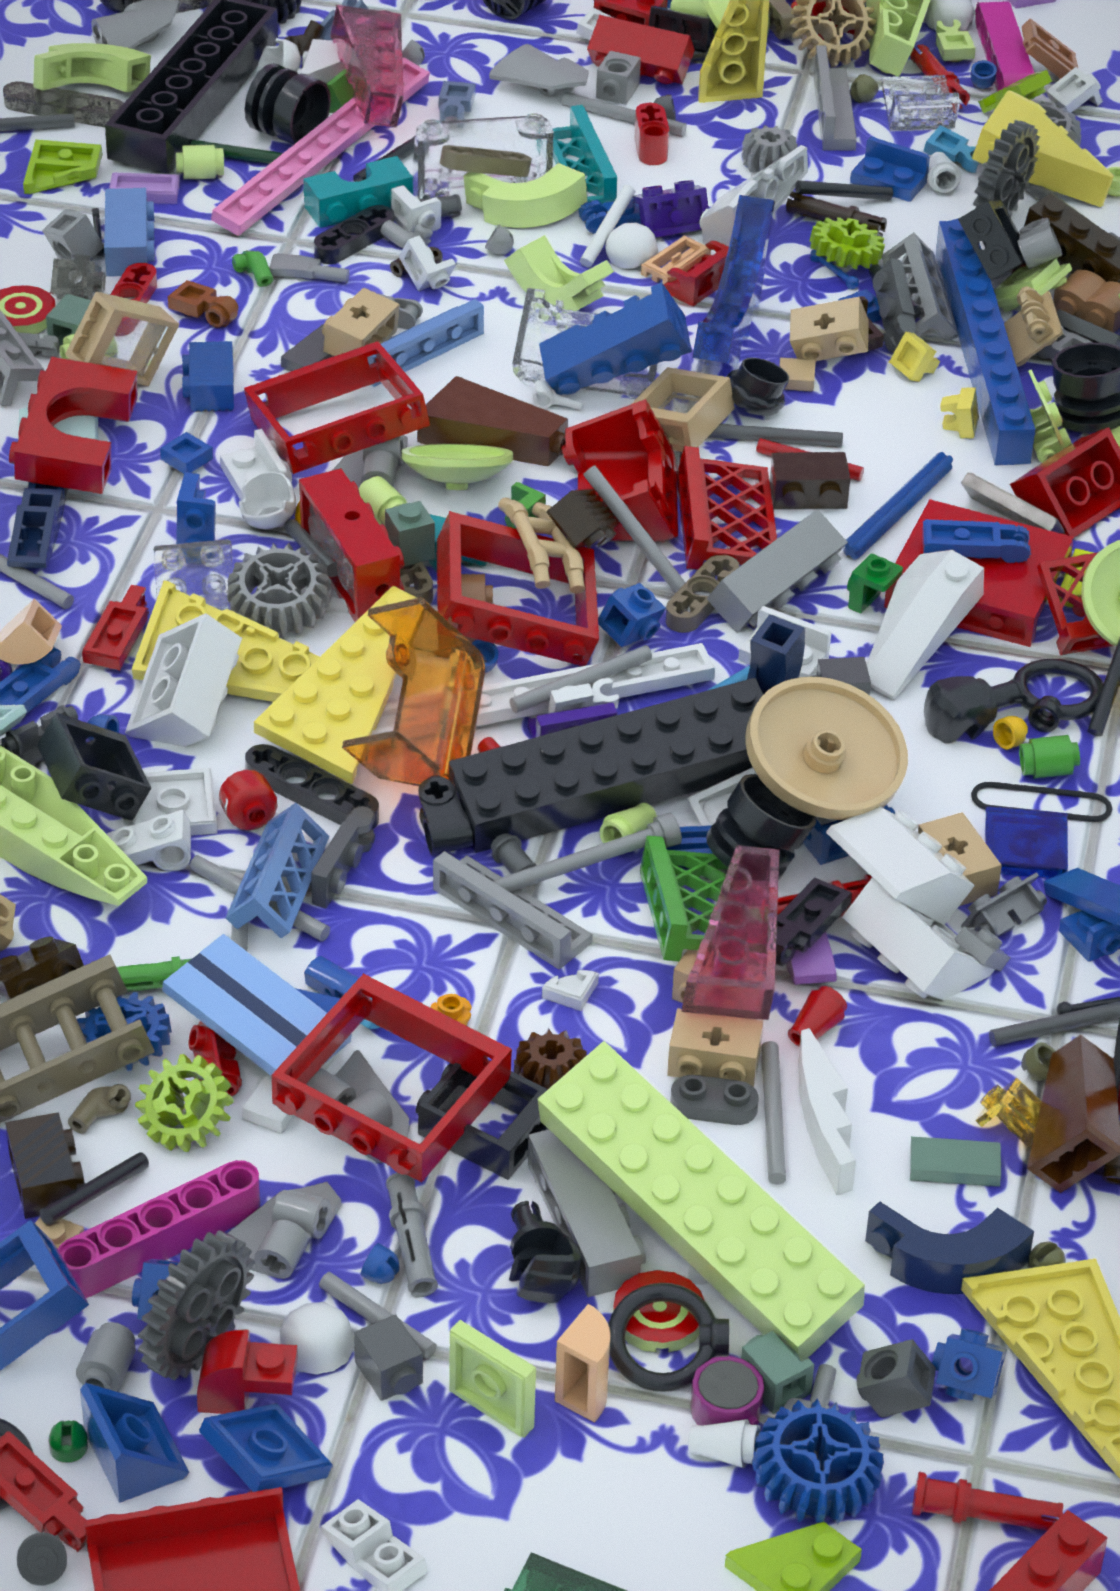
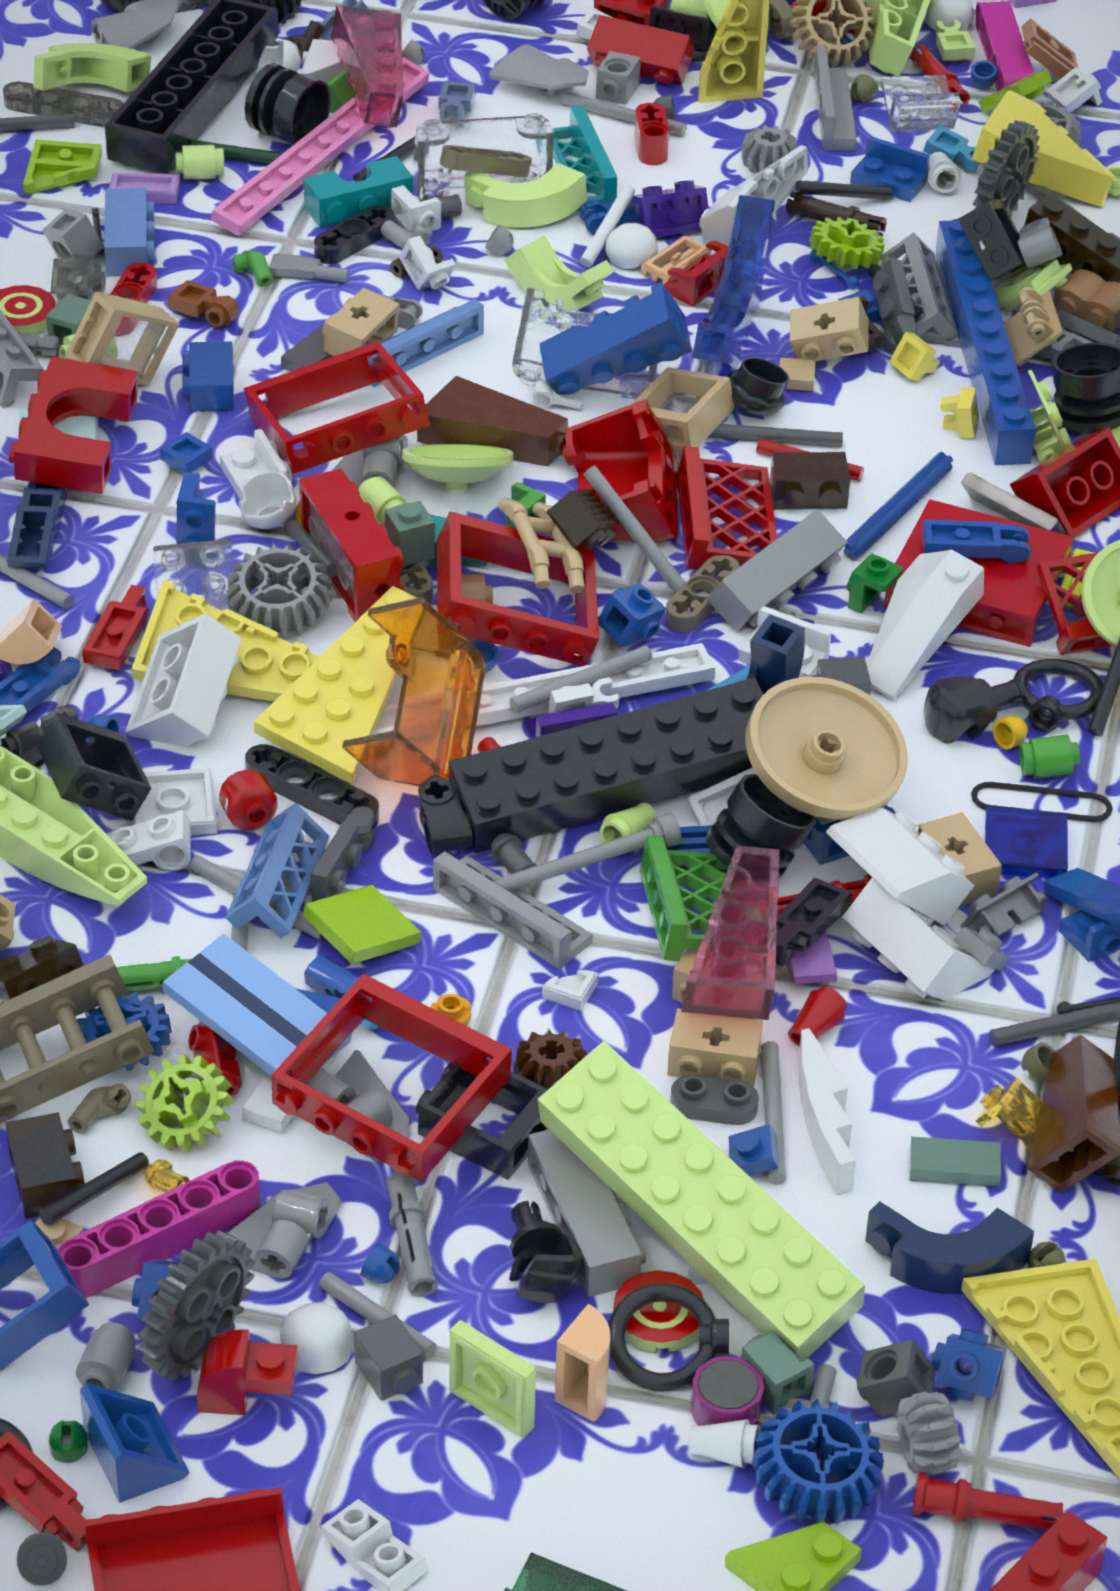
blue plate [199,1403,333,1492] -> none
none -> clear yellow arm [142,1159,190,1193]
none -> lime tile [302,885,422,964]
none -> blue plate [728,1124,779,1177]
none -> light grey gear [896,1392,961,1476]

